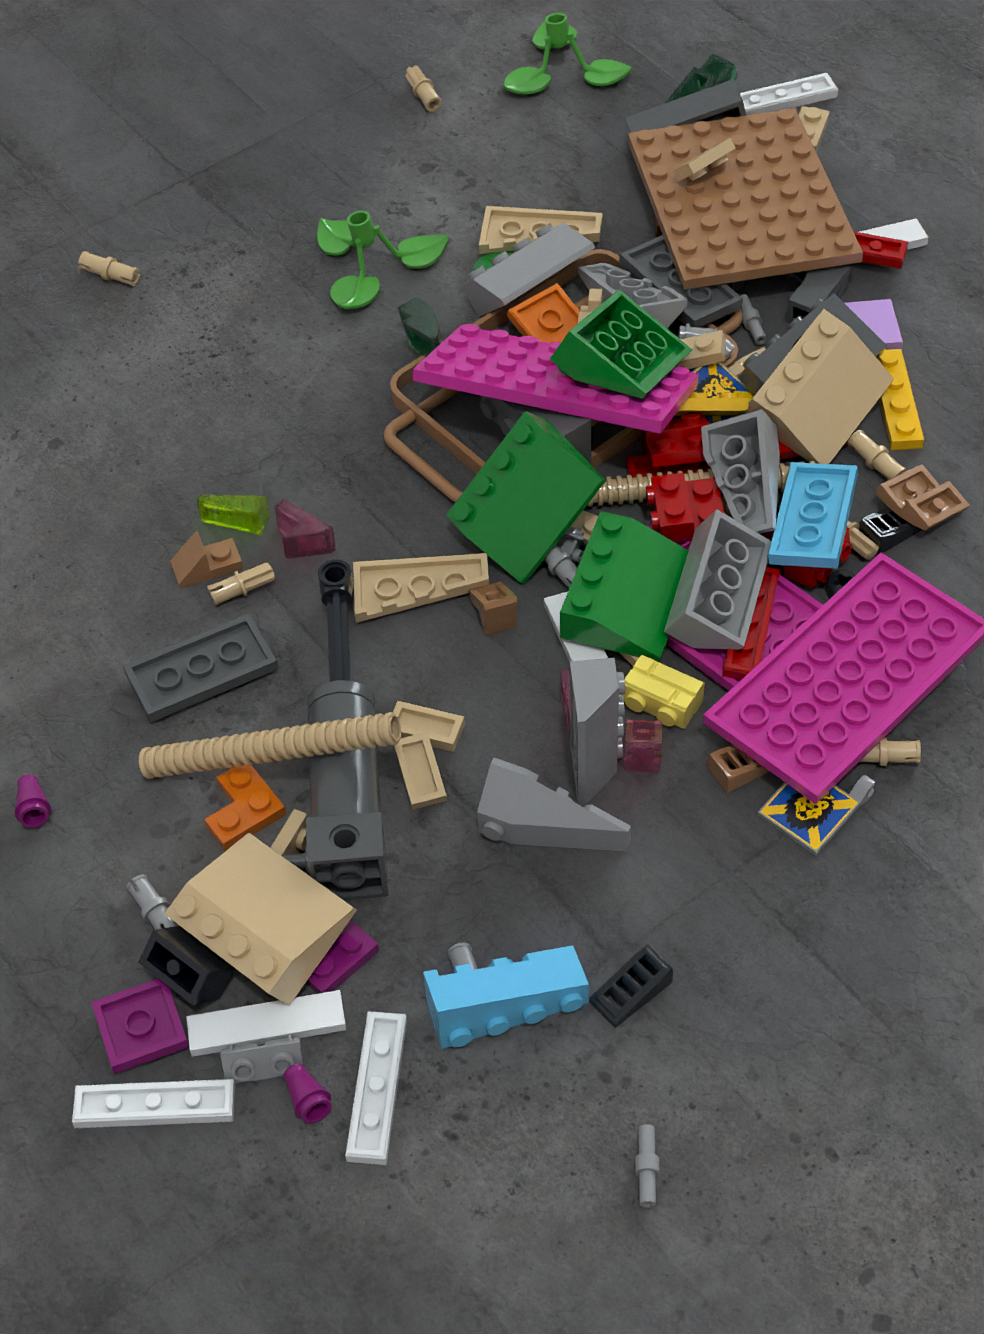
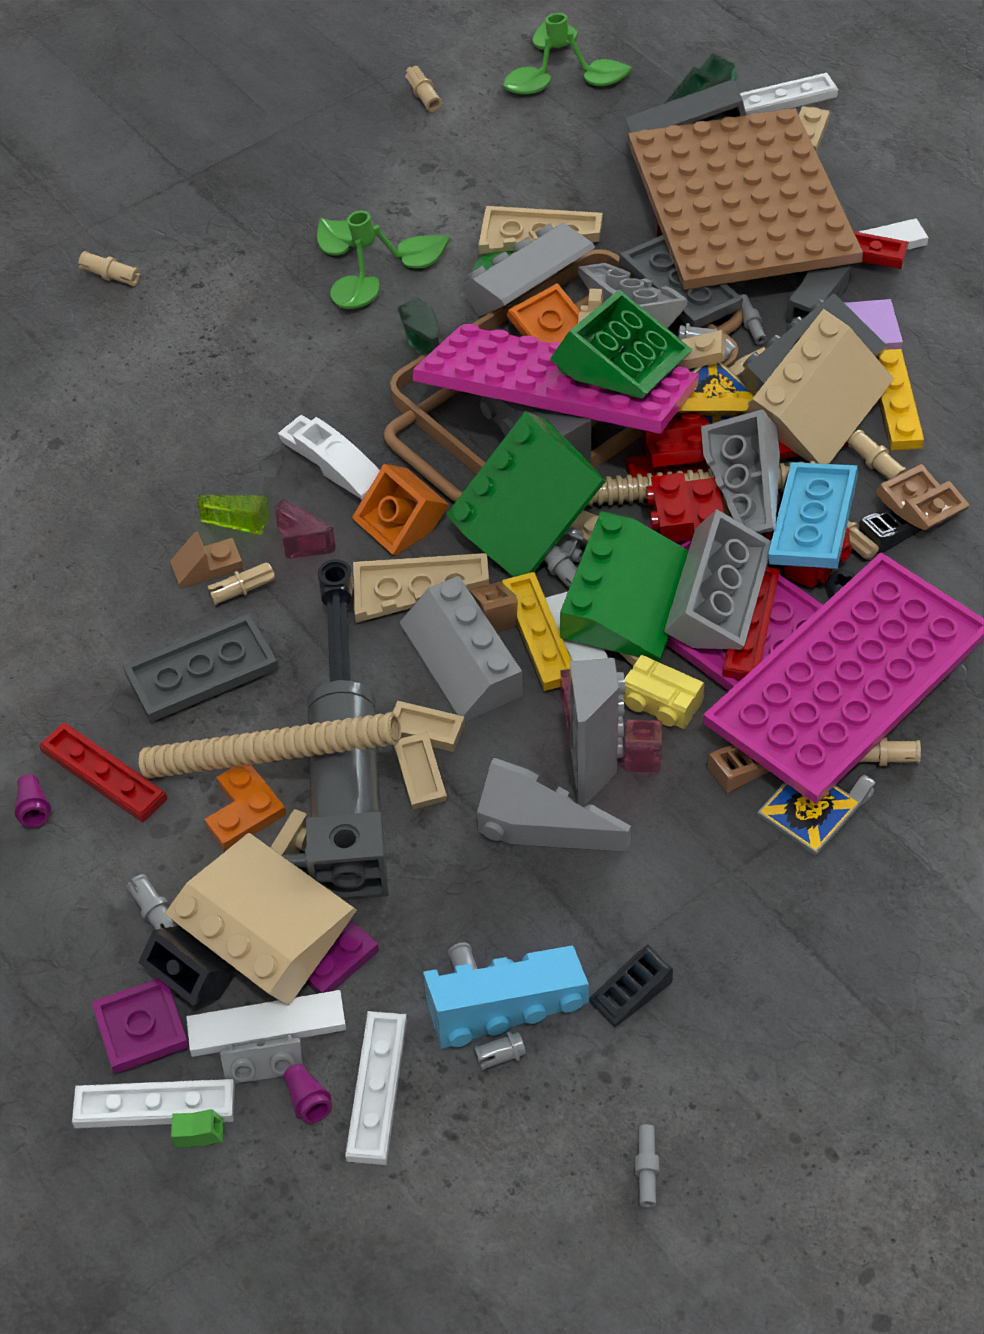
tan plate [673,138,736,181] -> none
none -> red tile [39,722,167,823]
none -> bright green piece [171,1109,223,1148]
none -> white slope [278,415,380,500]
none -> orange slope [352,463,449,555]
none -> light grey slope [400,576,523,721]
none -> light grey pin [474,1031,526,1071]
none -> yellow plate [502,572,571,691]

